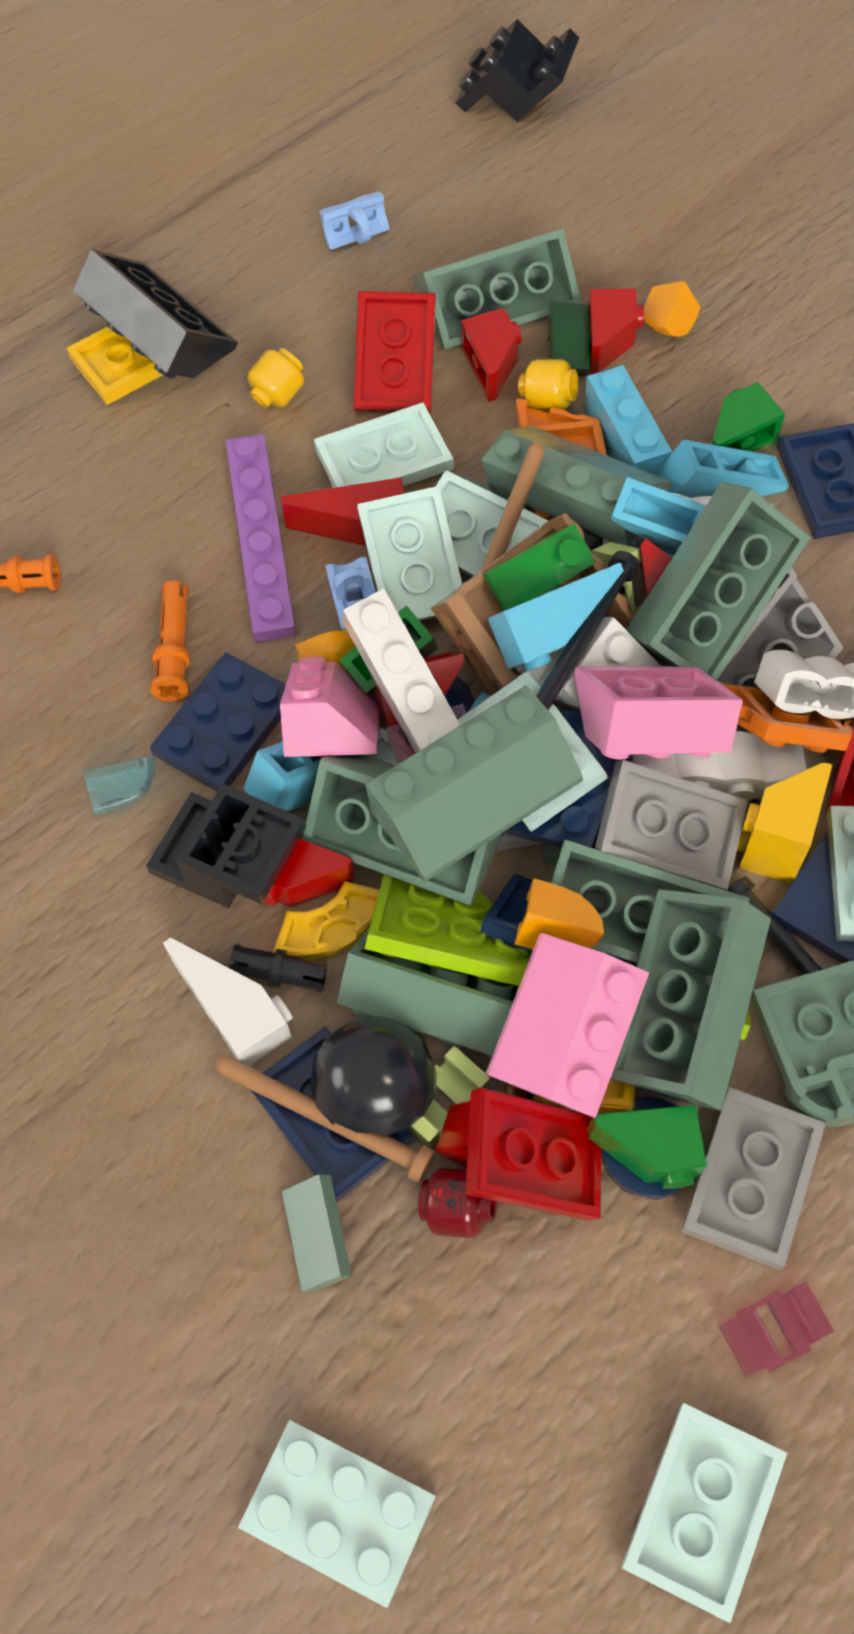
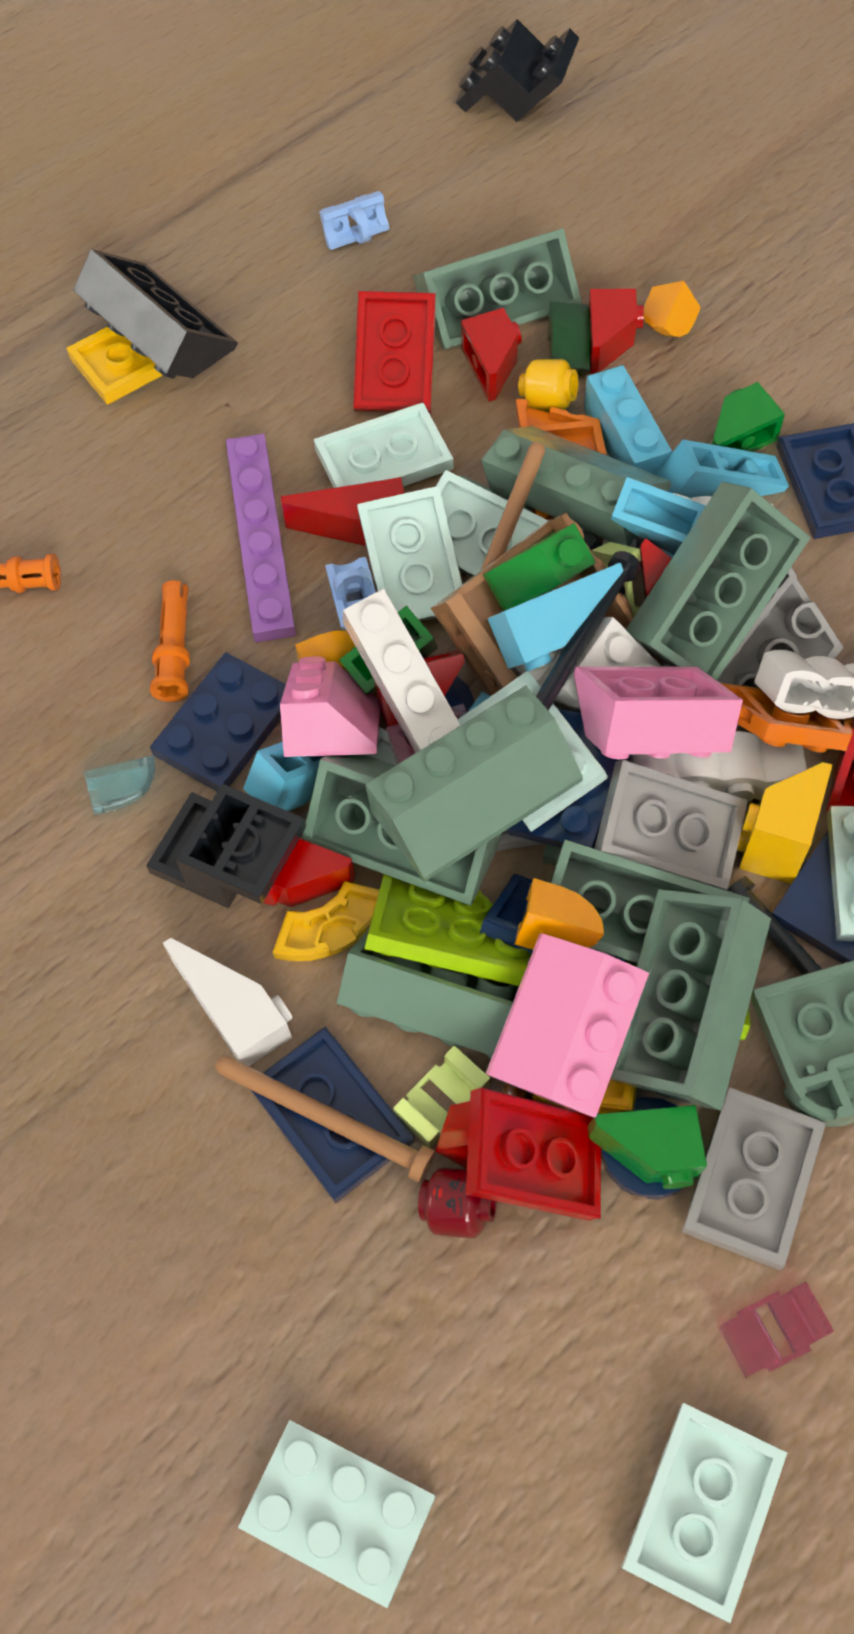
black pin [229,944,328,992] -> none
yellow head [247,348,304,408] -> none
tile [282,1174,352,1292] -> none
black cylinder [310,1016,437,1137] -> none

